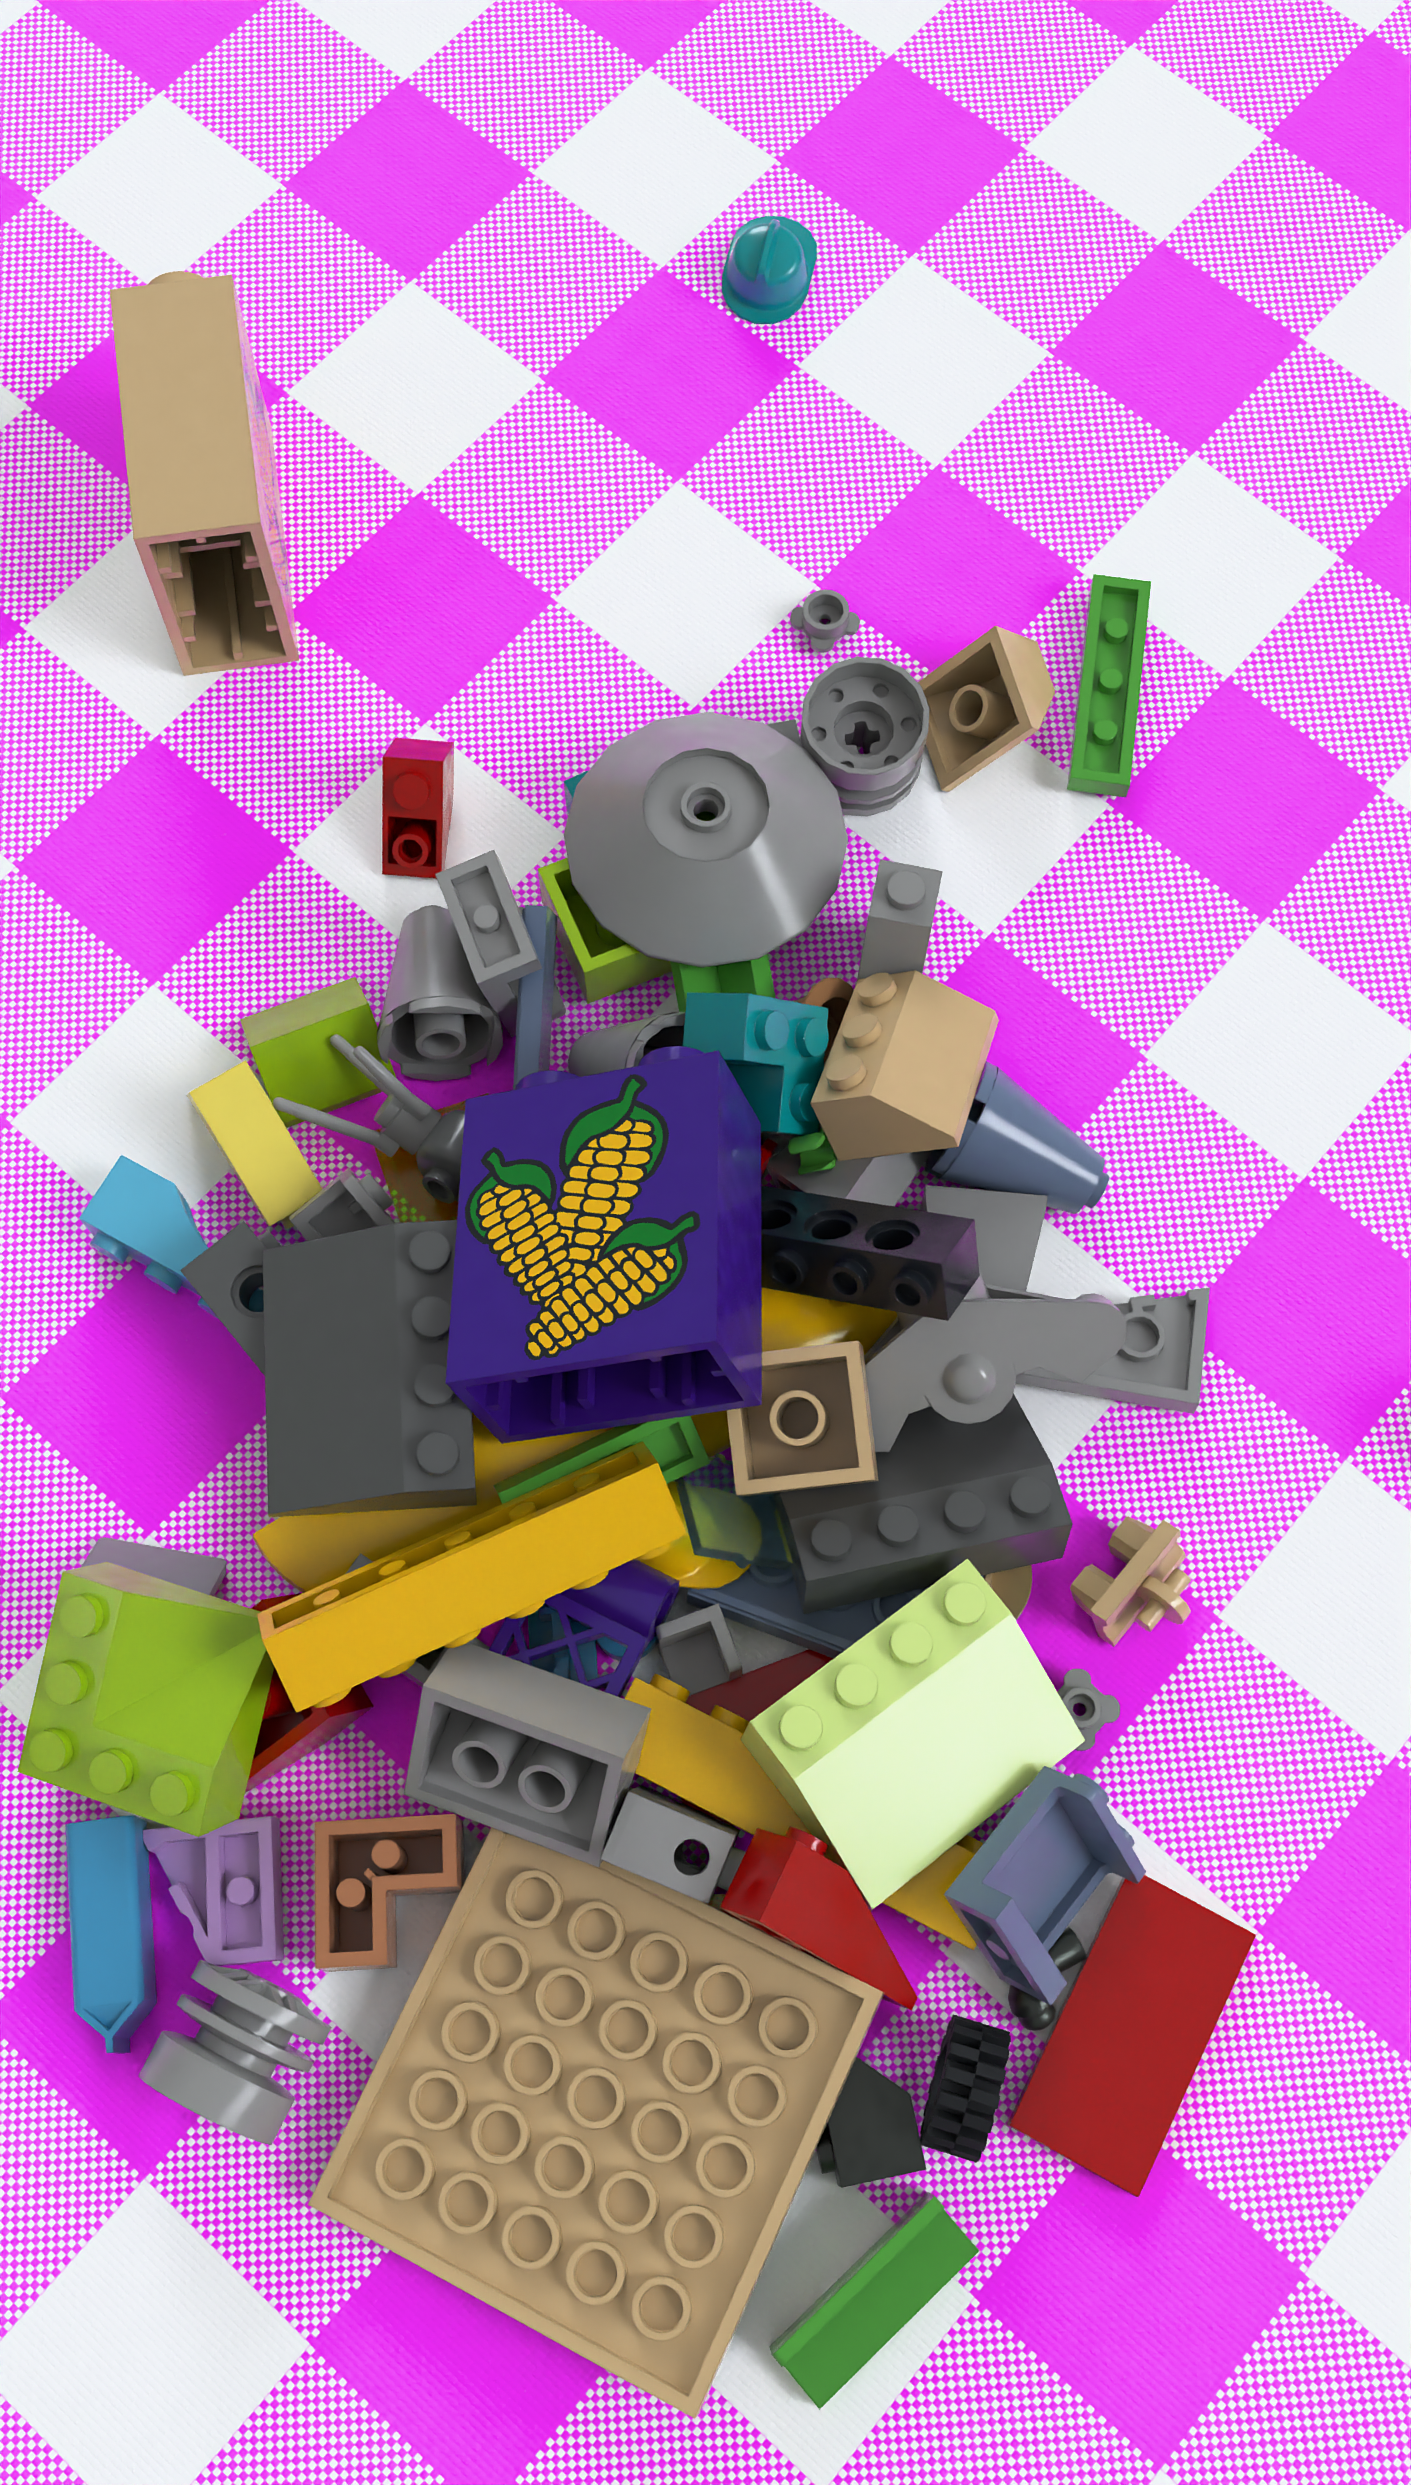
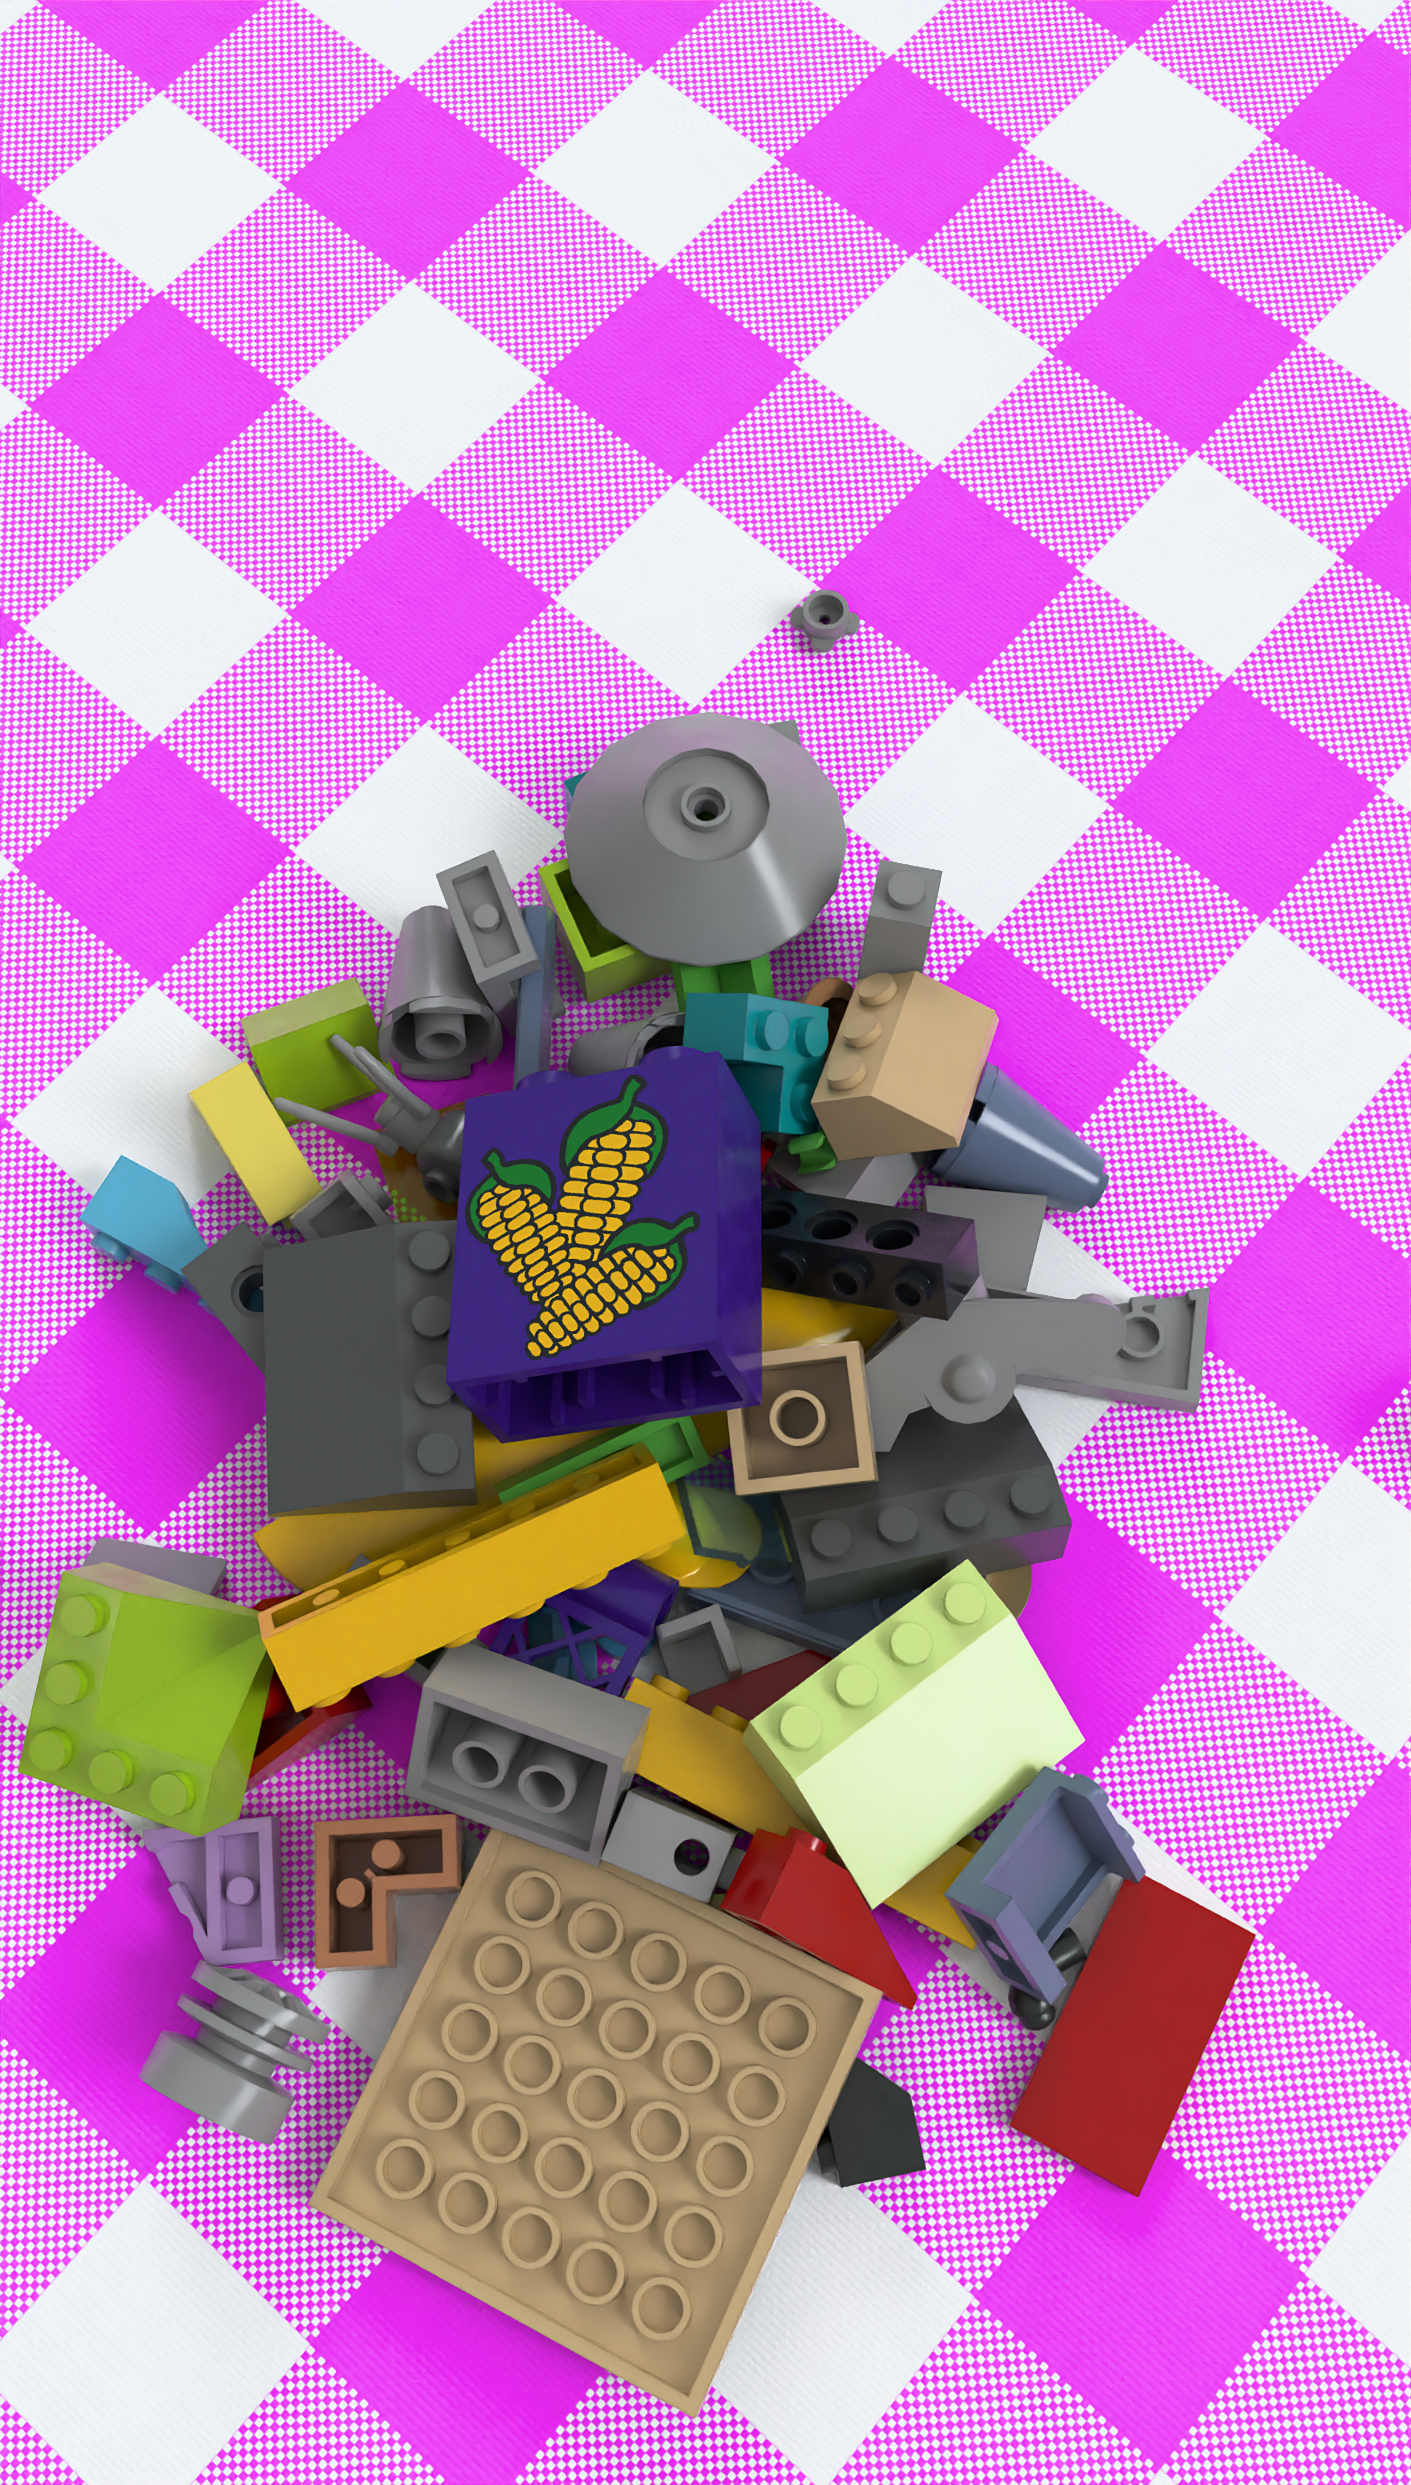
dark azure piece [65,1815,157,2054] -> none
tan brick [110,271,299,676] -> none
red slope [382,738,454,879] -> none
teal piece [722,216,817,324] -> none
bright green panel [769,2192,979,2410] -> none
light grey wheel [800,657,930,817] -> none
tan slope [918,625,1055,792] -> none
black tyre [920,2014,1011,2163] -> none
light grey plate [1058,1669,1120,1751] -> none
bright green plate [1067,574,1151,797] -> none
tan hips [1070,1516,1191,1647] -> none

